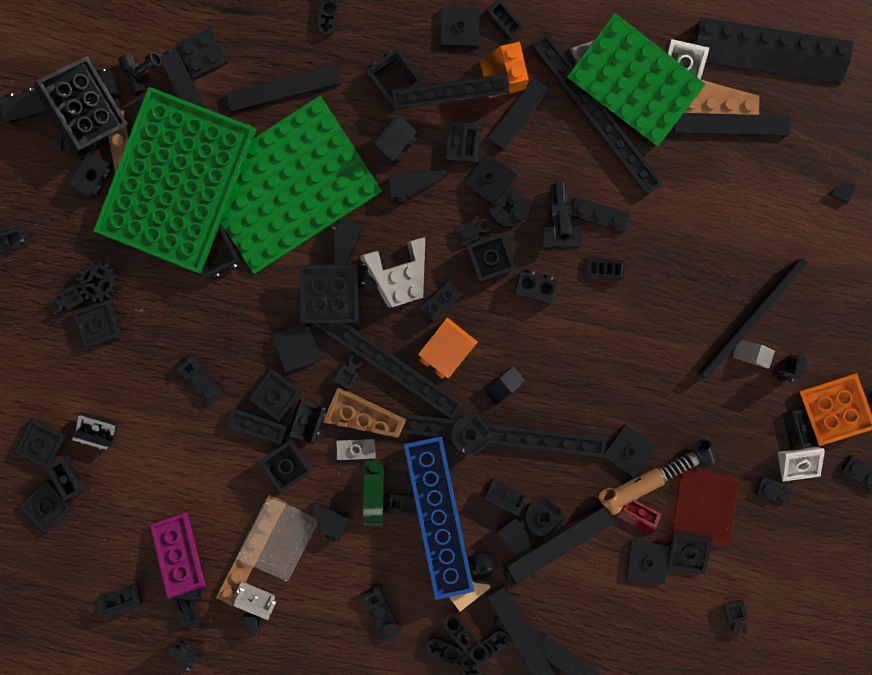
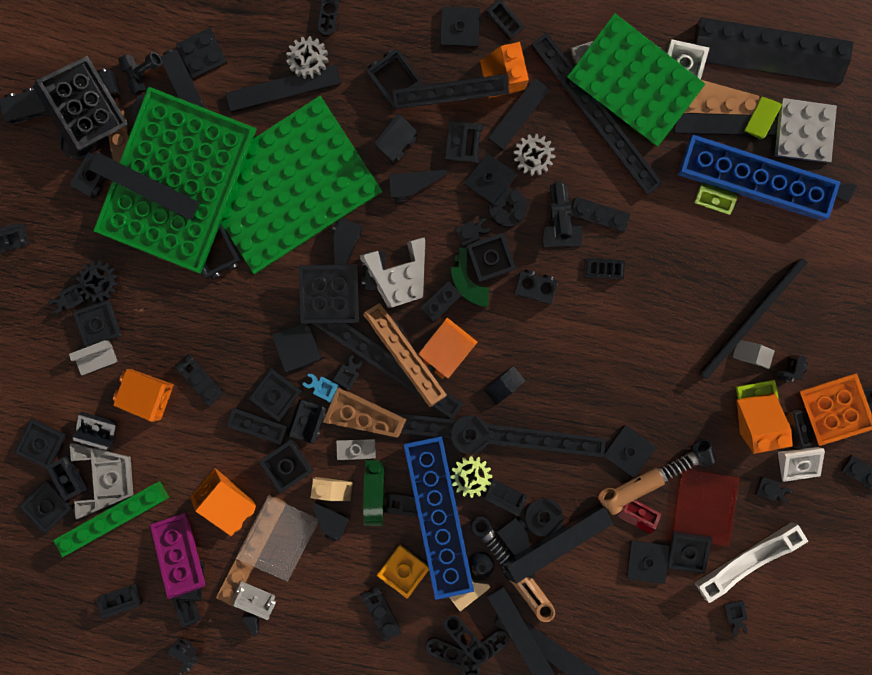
none -> green brick [53,481,169,557]
none -> light grey panel [69,340,117,375]
none -> light grey wing [70,443,134,519]
none -> black tile [89,152,201,220]
none -> orange slope [113,369,174,422]
none -> orange slope [190,468,256,536]
none -> light grey gear [286,36,328,79]
none -> dark azure plate [303,374,340,402]
none -> tan slope [311,477,353,501]
none -> medium nougat plate [363,303,447,407]
none -> light orange plate [377,544,429,599]
none -> dark green arch [451,248,489,308]
none -> yellowish green gear [451,455,492,498]
none -> piece [471,515,555,622]
none -> light grey gear [513,134,555,176]
none -> blue brick [677,135,840,221]
none -> lime slope [694,183,738,215]
none -> white arch [694,522,808,603]
none -> lime plate [736,380,779,399]
none -> orange slope [737,393,793,454]
none -> lime slope [744,97,782,140]
none -> light grey plate [775,98,837,163]

